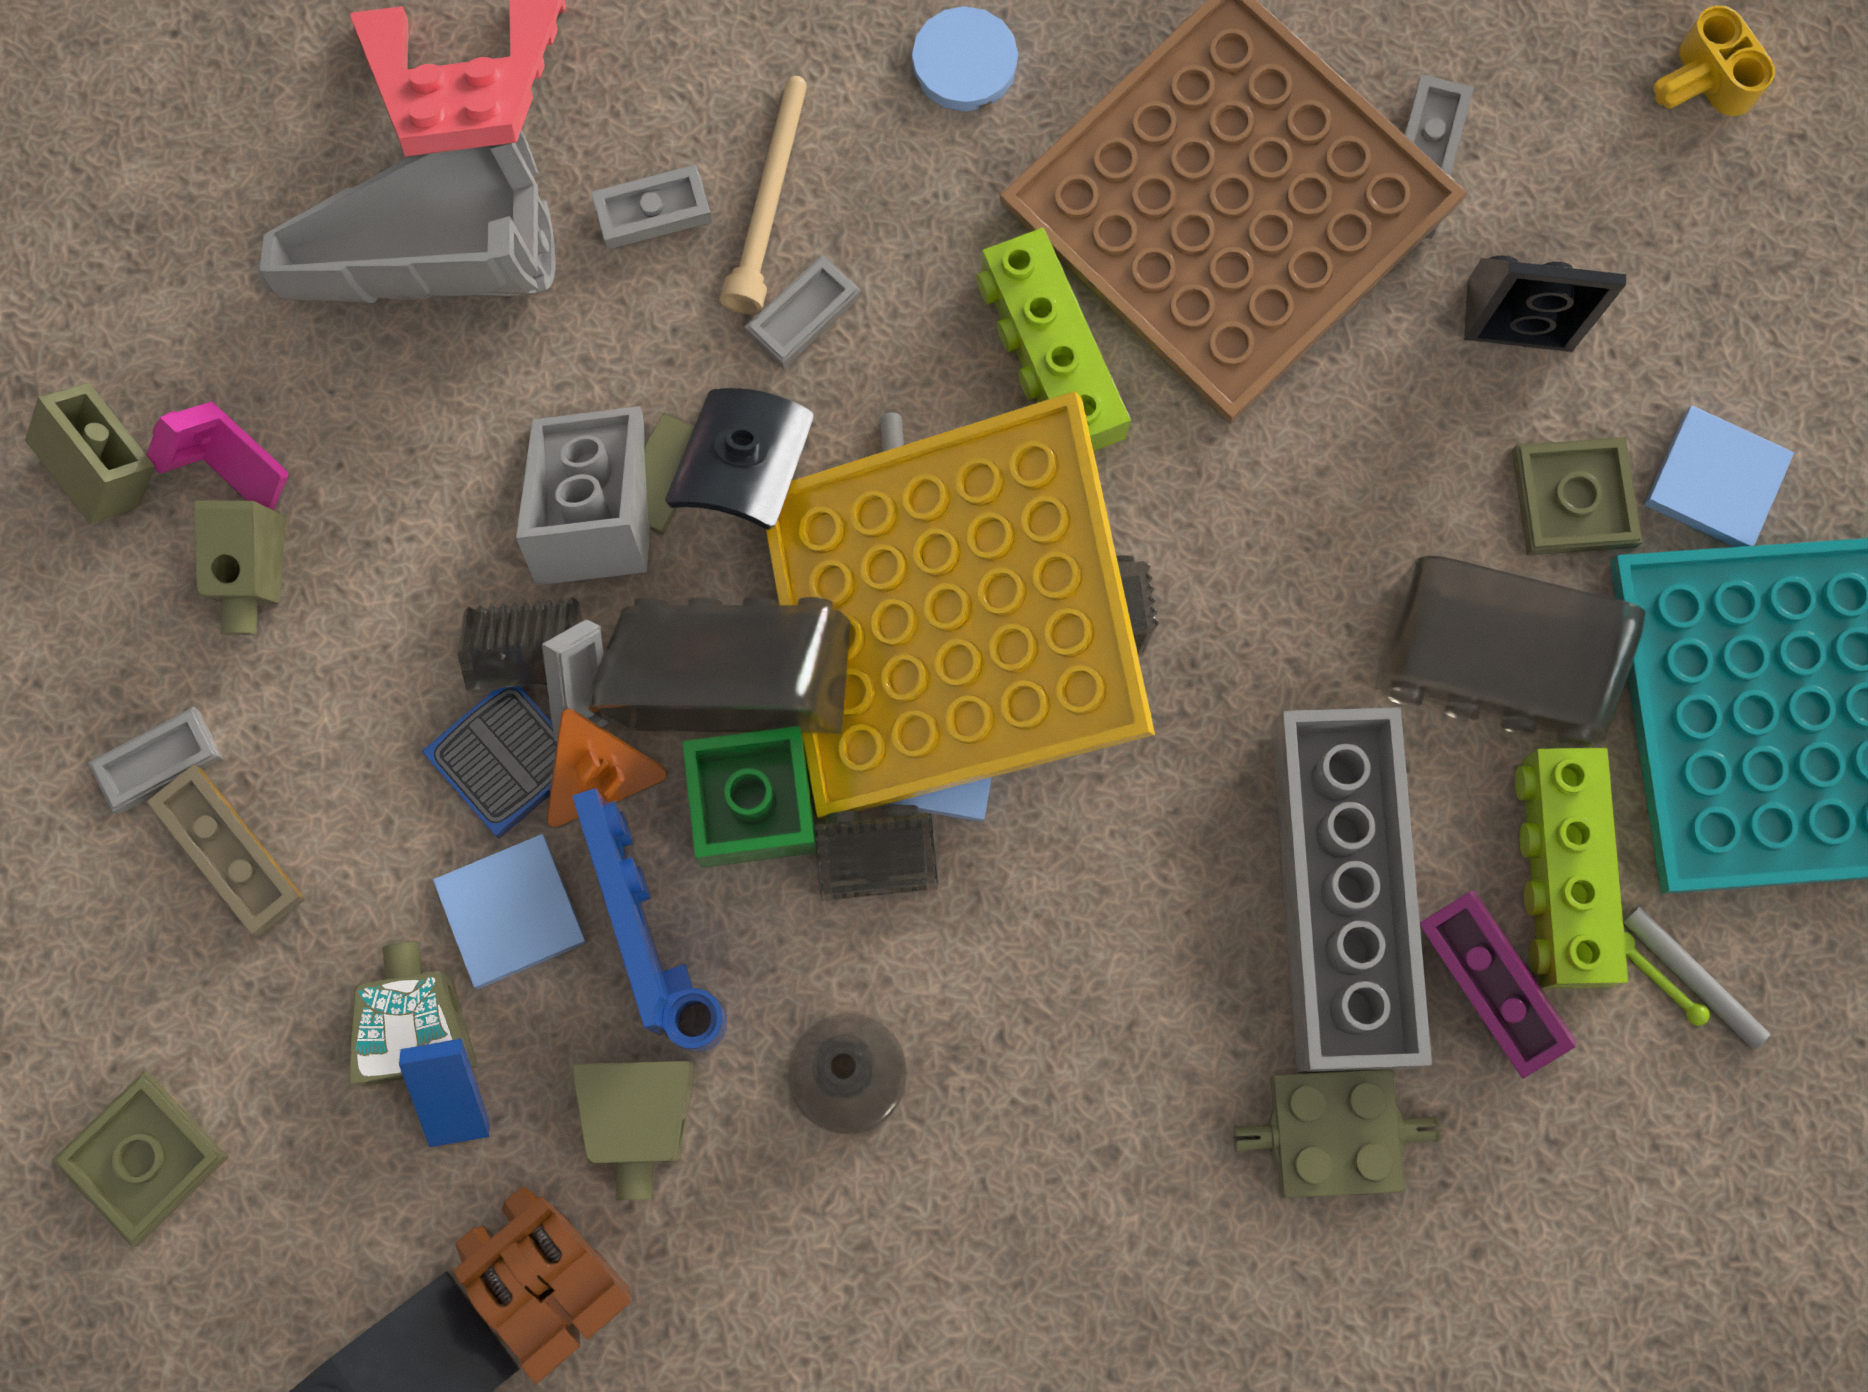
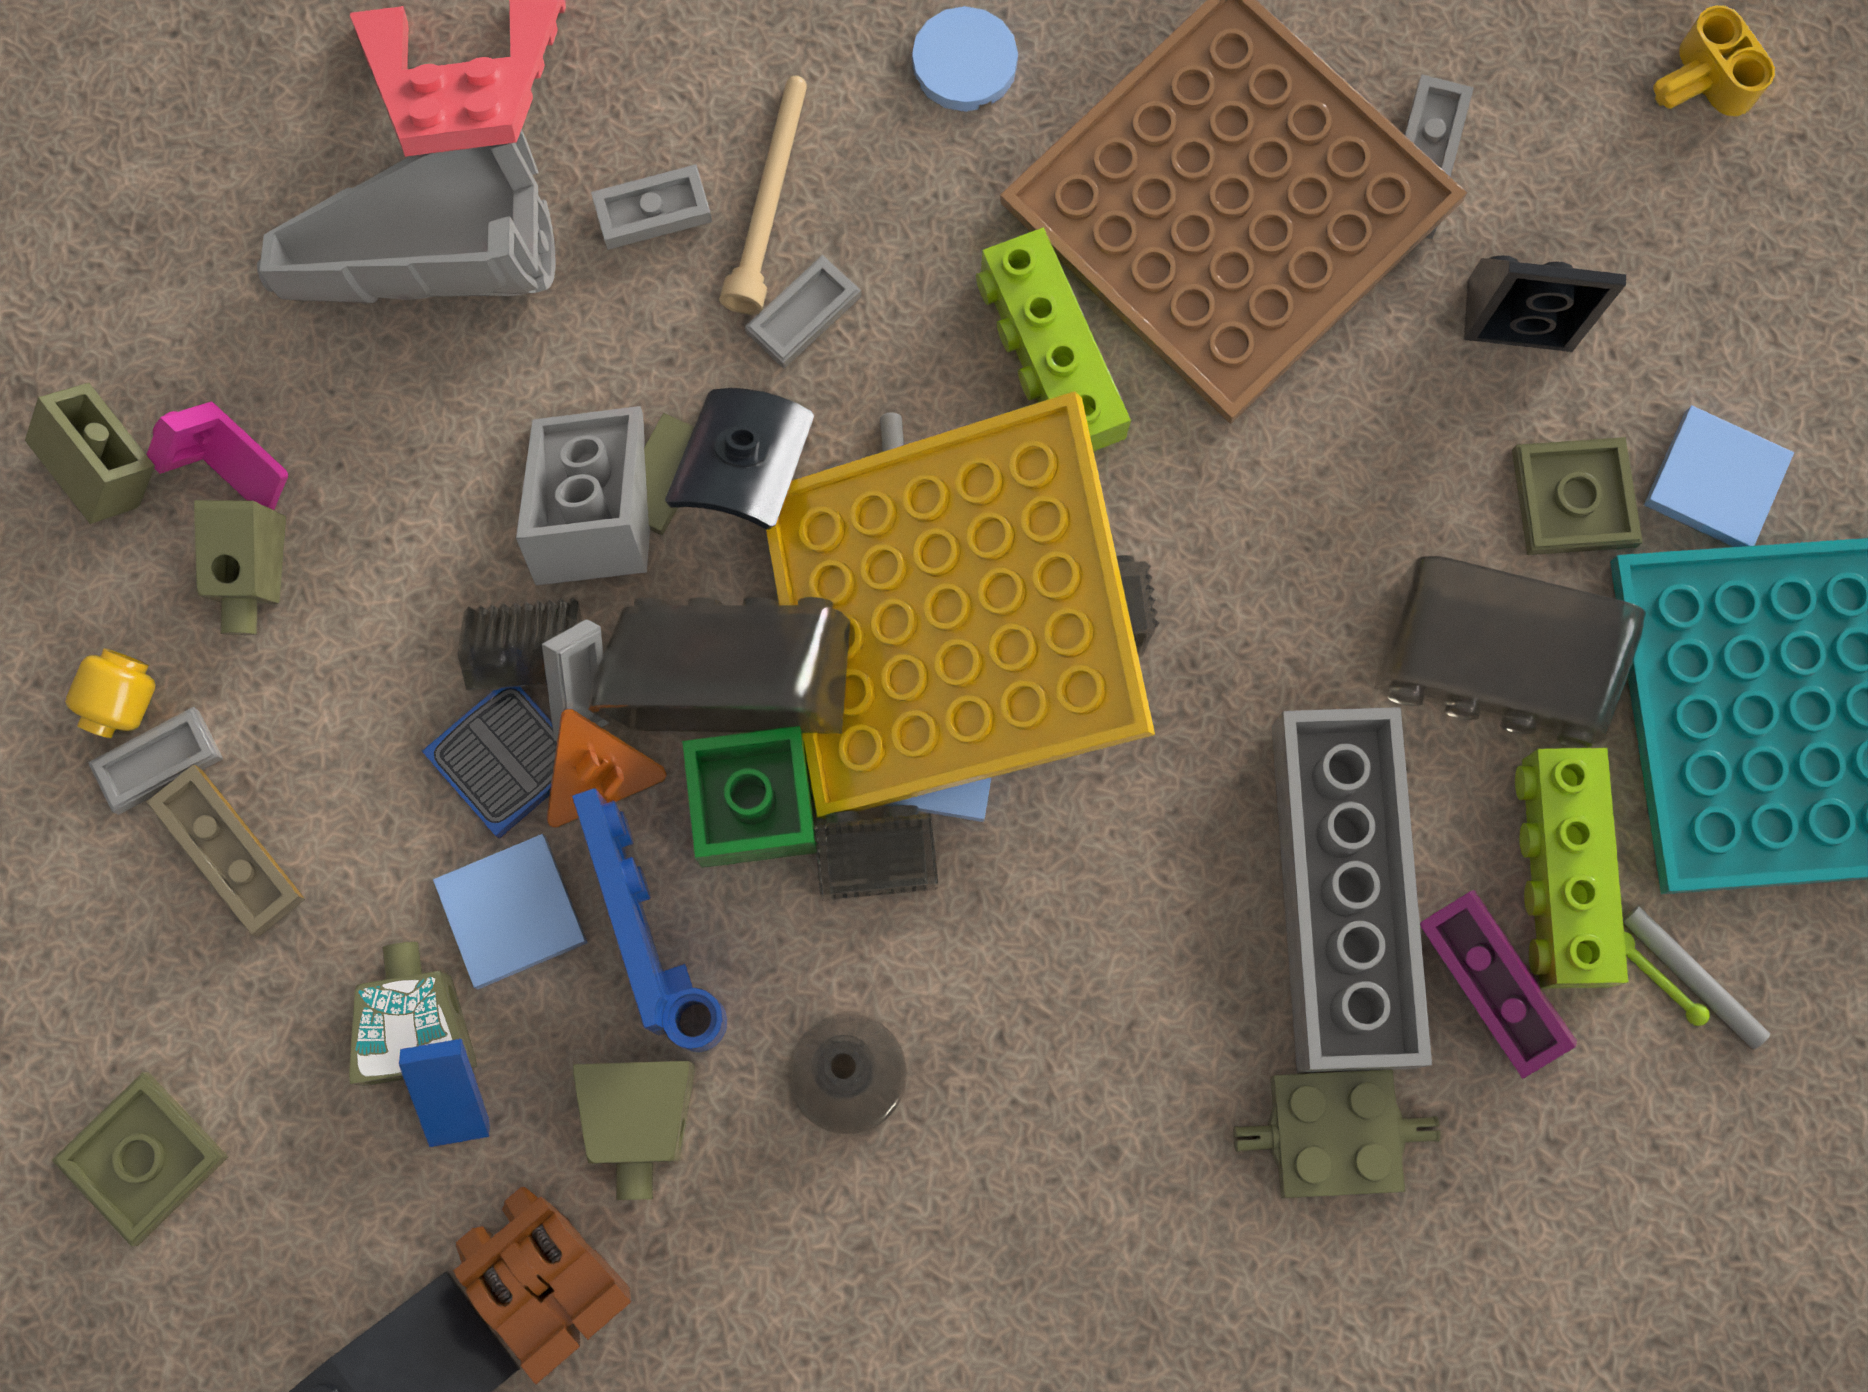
none -> yellow head [65,648,156,738]

